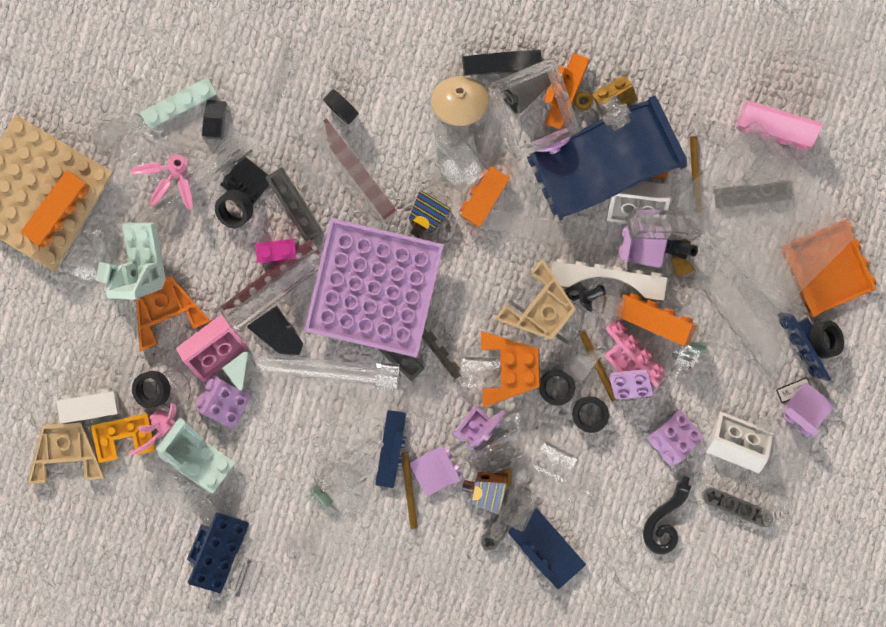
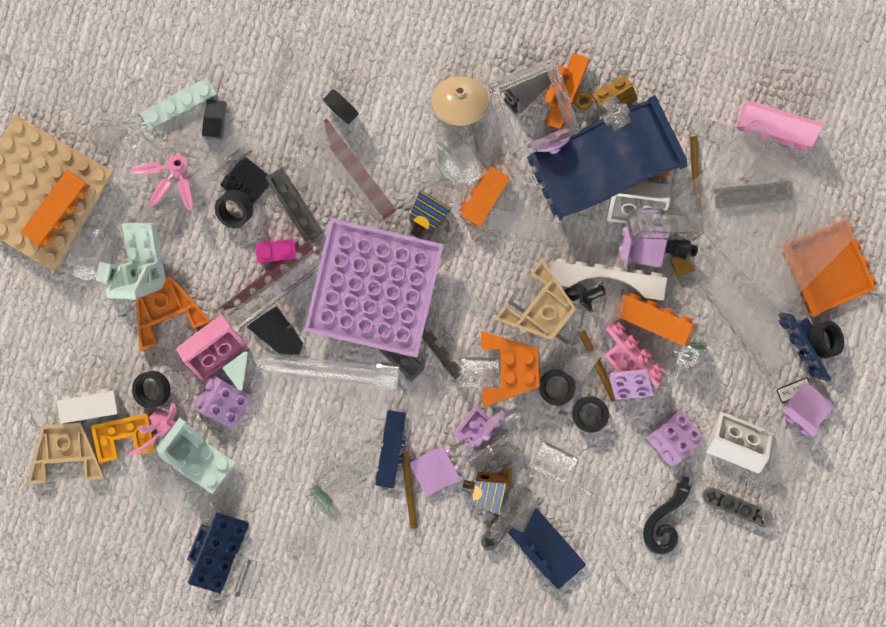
black slope [462,50,543,76] -> none

